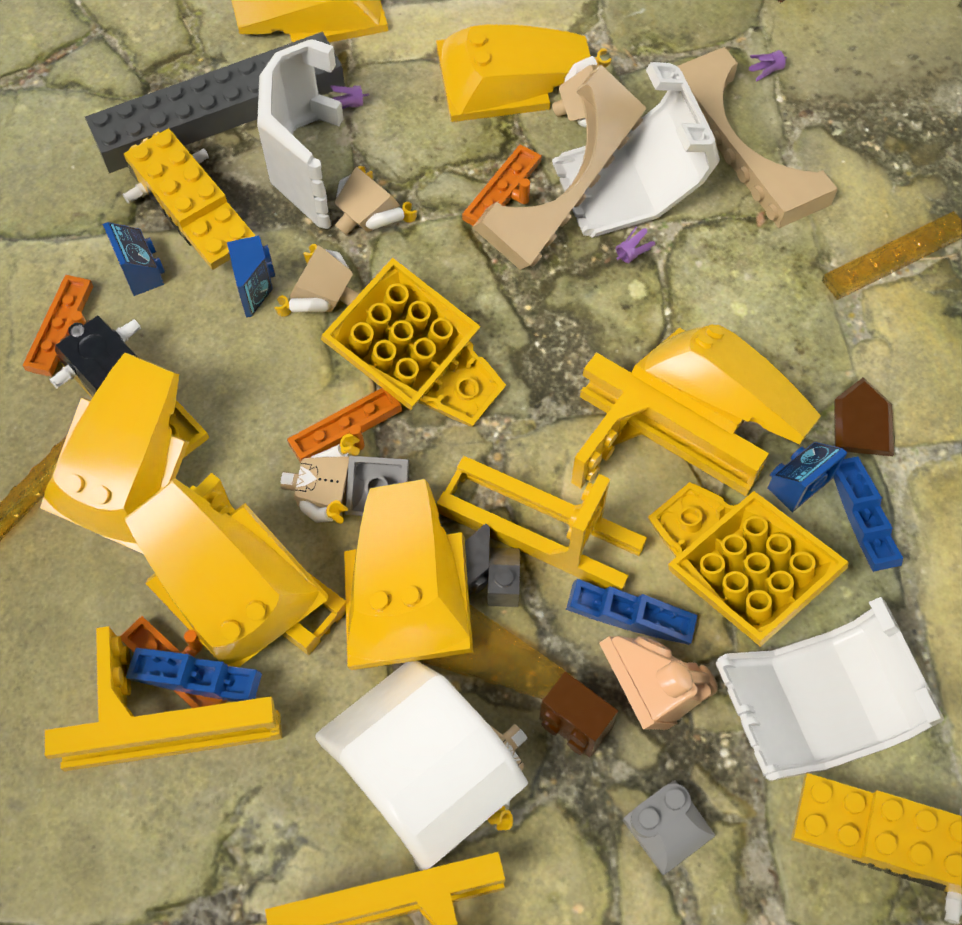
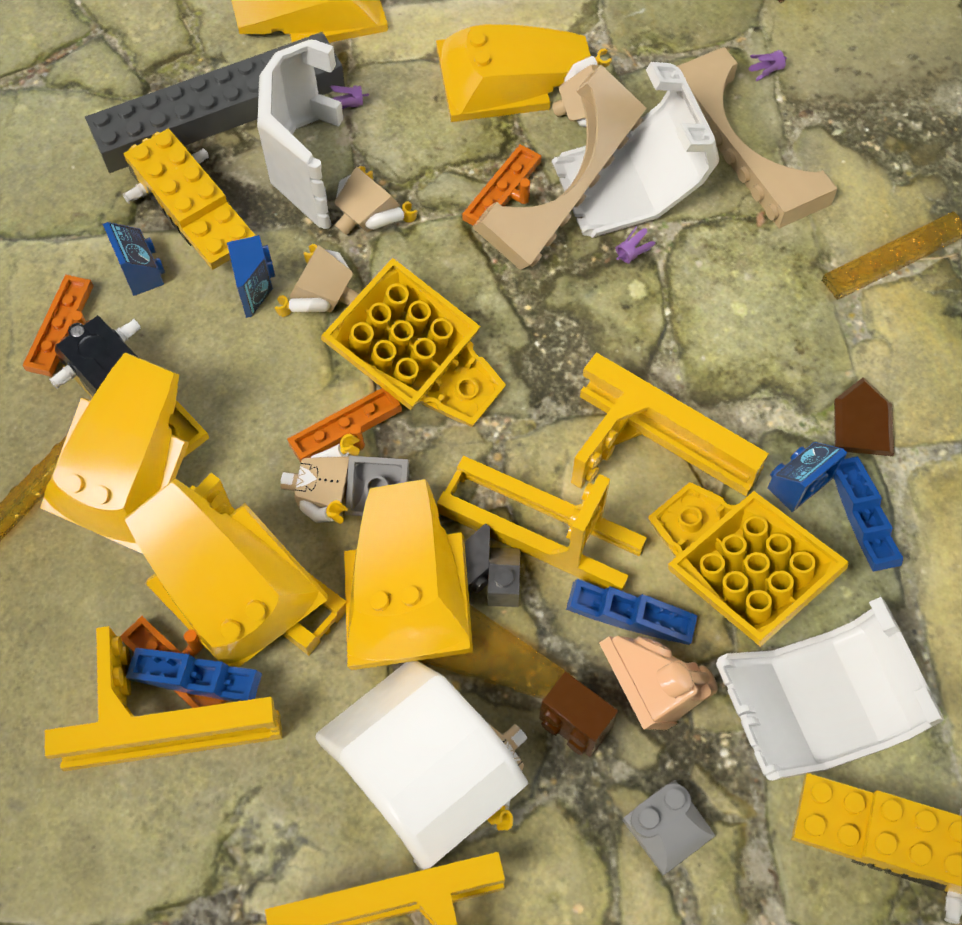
yellow wedge [631,324,821,445] -> none

